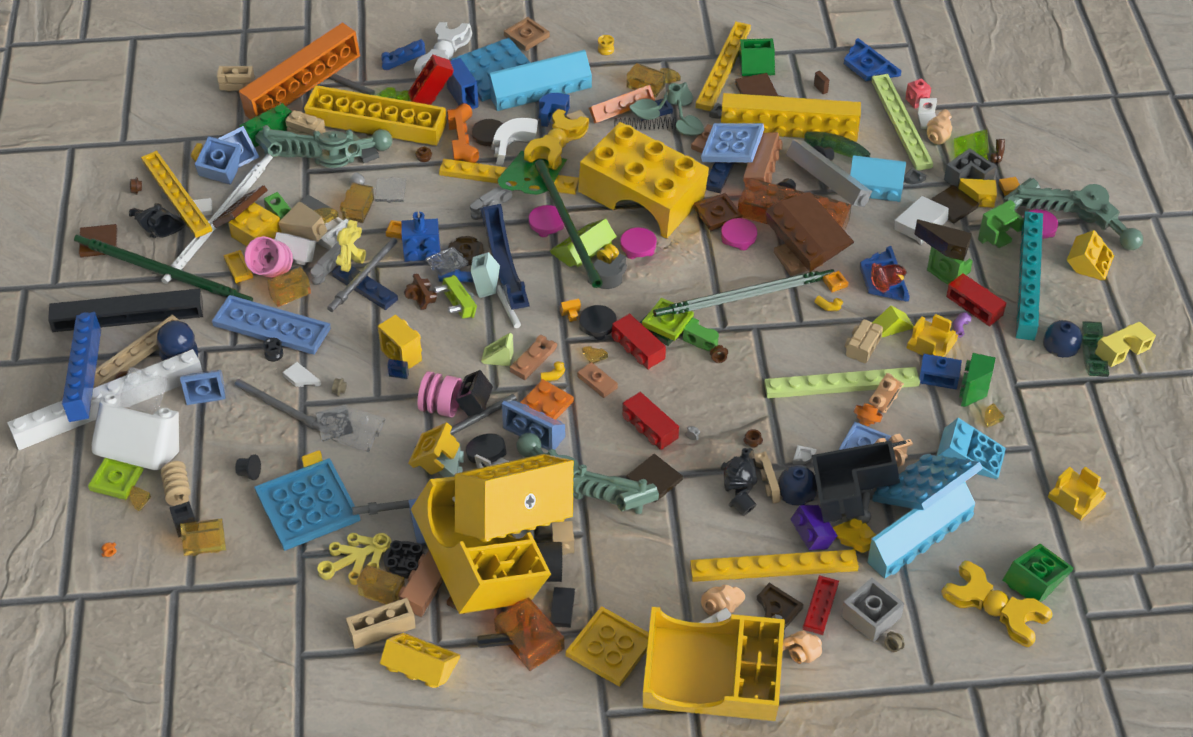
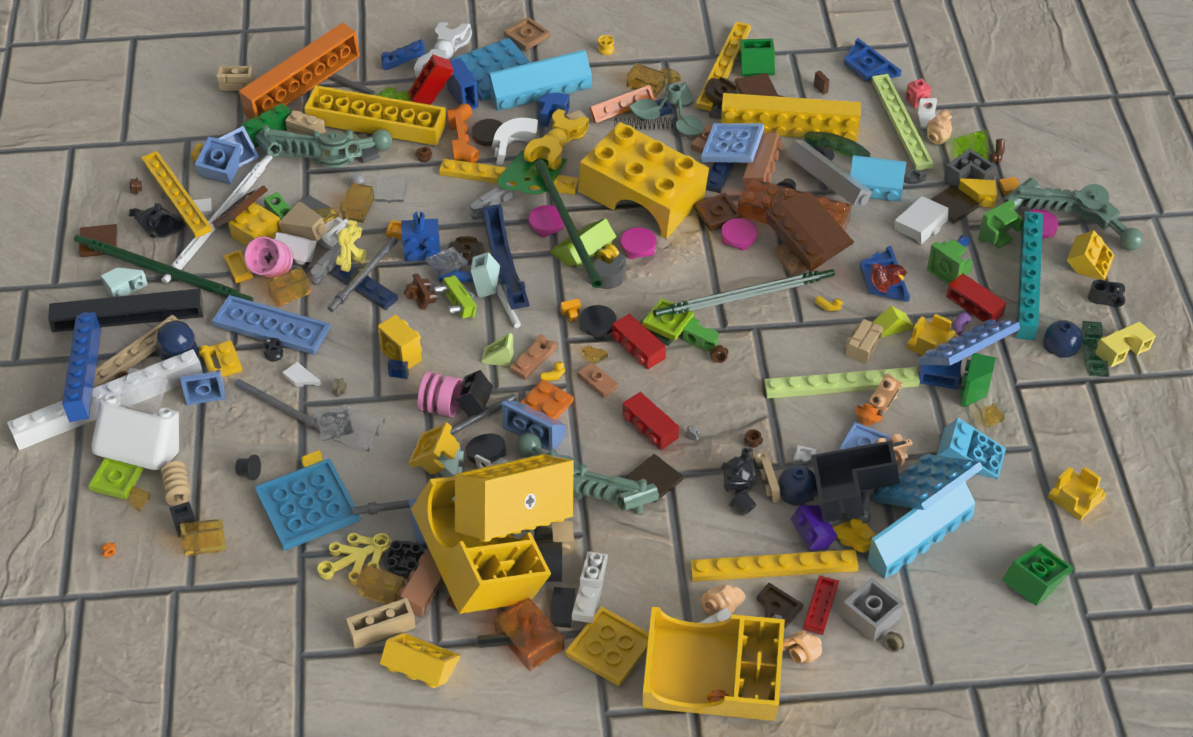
light orange tile [823,271,848,293] -> none
dark brown slope [914,219,972,261] -> none
yellow piece [941,560,1052,647] -> none
none -> light aqua slope [101,268,148,297]
none -> yellow plate [199,340,243,377]
none -> white slope [572,552,608,623]
none -> dark brown tile [704,77,738,106]
none -> orange plate [707,689,729,703]
none -> medium blue plate [918,319,1020,366]
none -> black piece [1088,279,1125,307]

